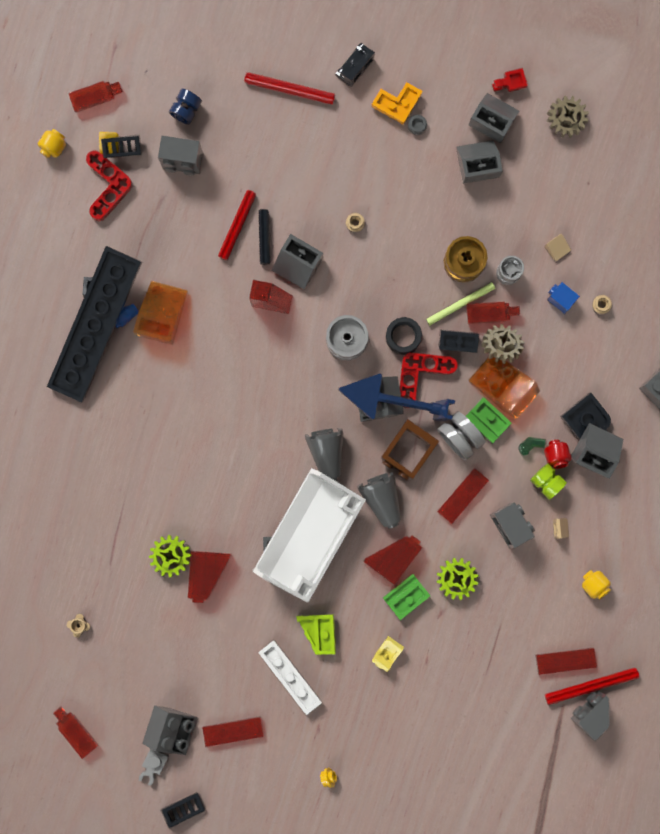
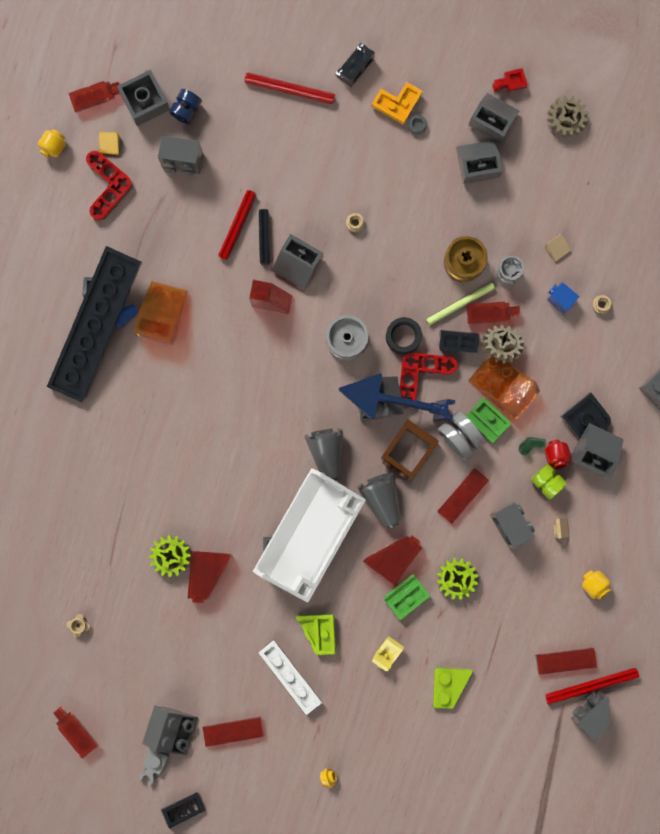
black slope [101,135,142,158] -> none
none -> dark grey brick [117,70,170,126]
none -> lime wing [433,667,472,709]

